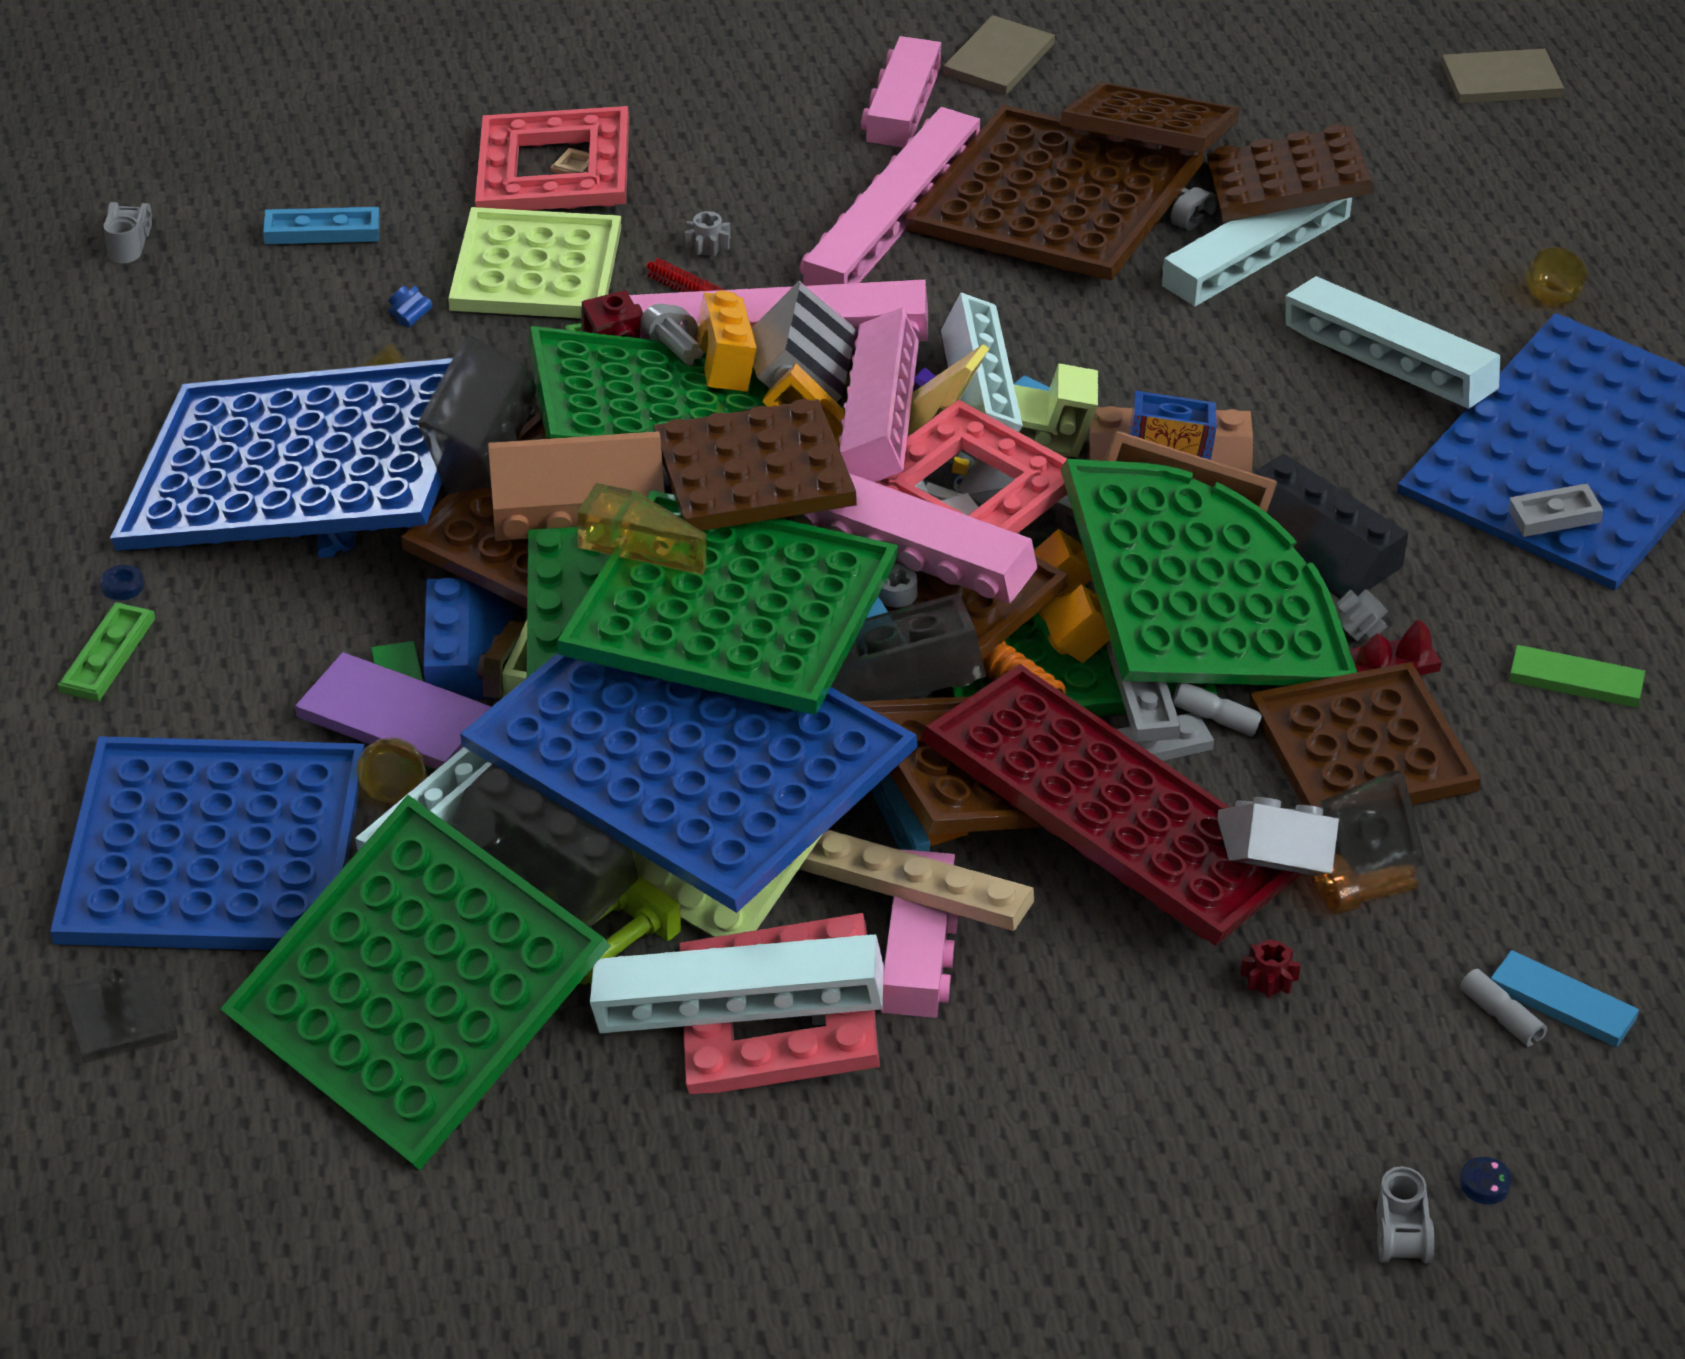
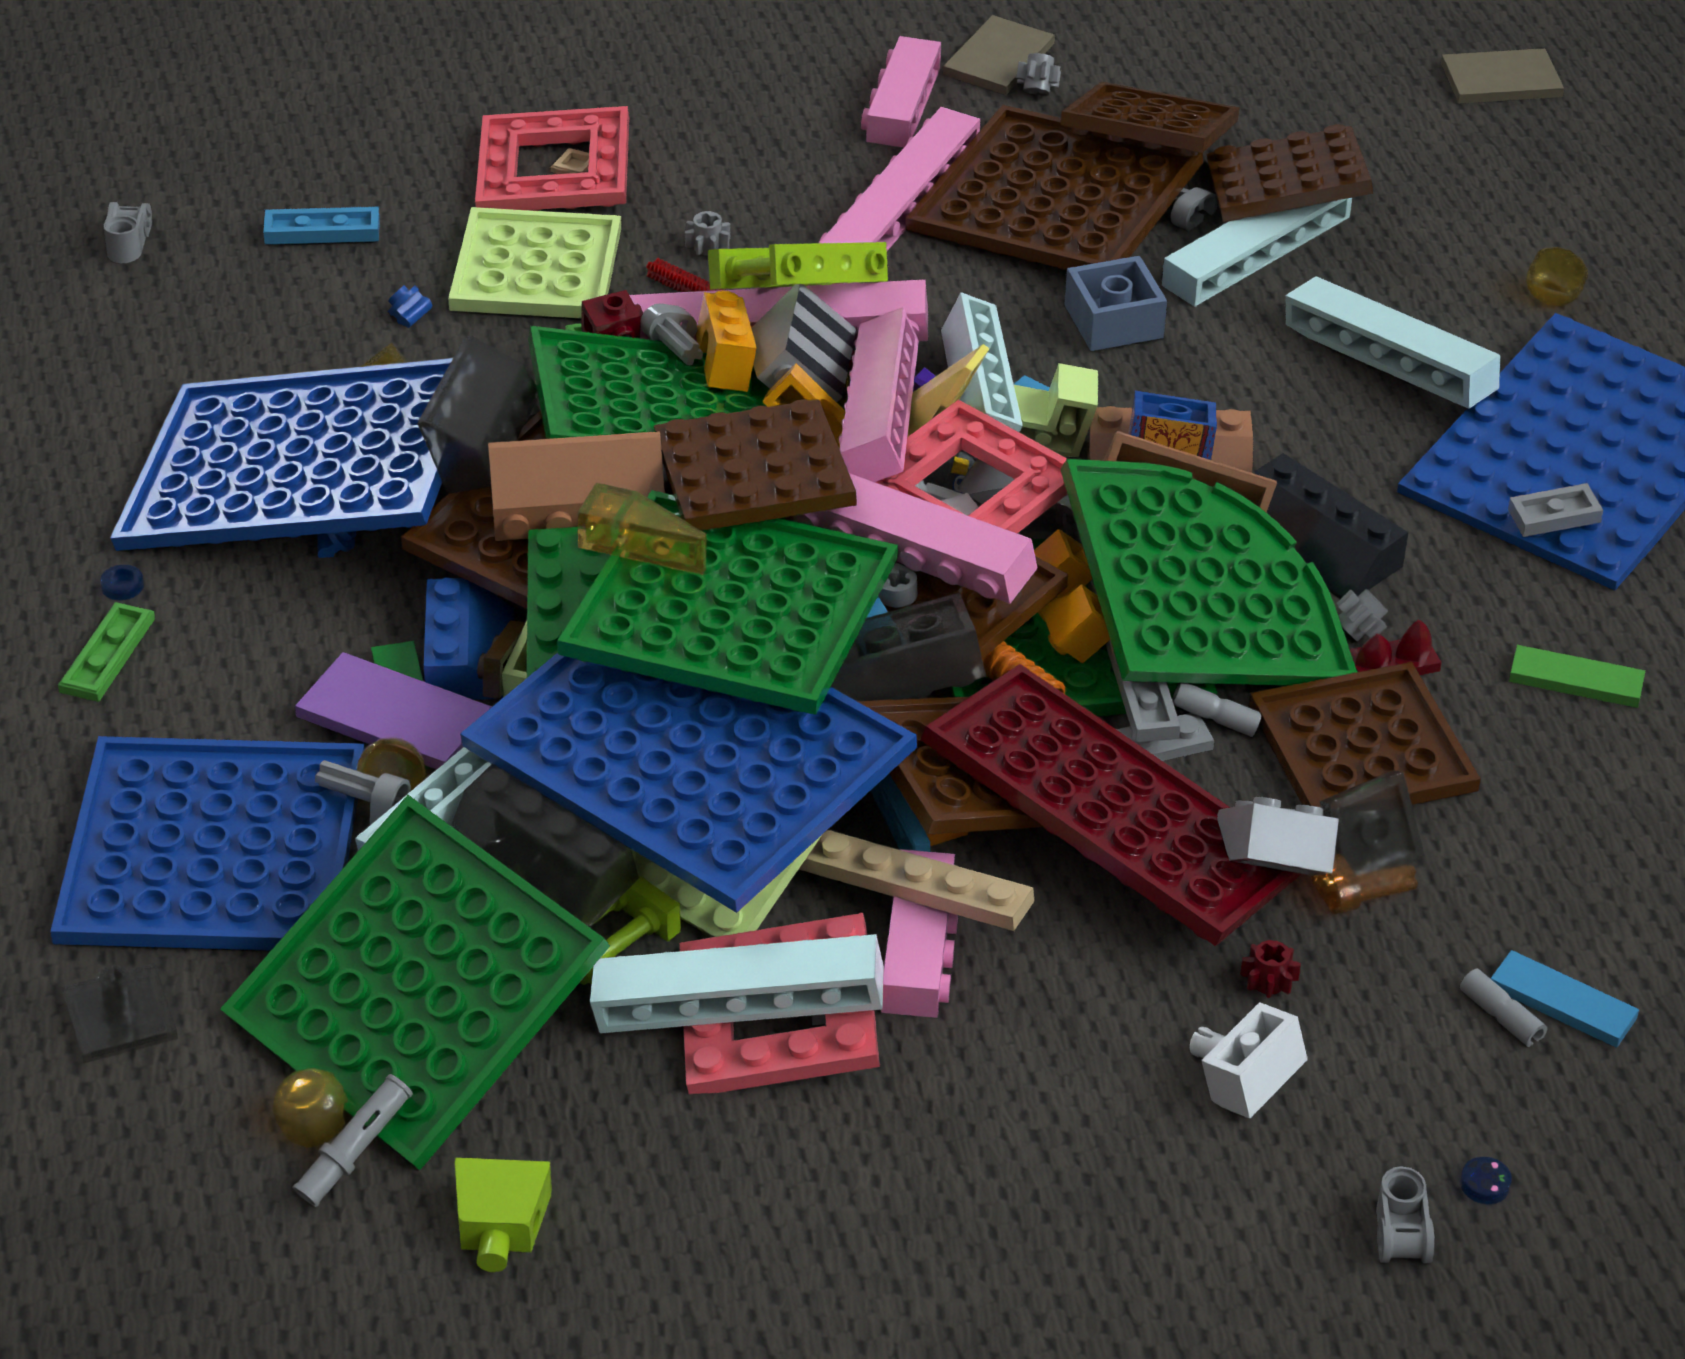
none -> clear yellow hair [273,1068,348,1148]
none -> light grey pin [292,1074,413,1207]
none -> light grey piece [315,760,411,825]
none -> lime torso [455,1158,552,1272]
none -> lime fence [708,242,888,290]
none -> light grey gear [1016,53,1061,95]
none -> sand blue brick [1065,256,1167,351]
none -> white brick [1190,1002,1308,1118]

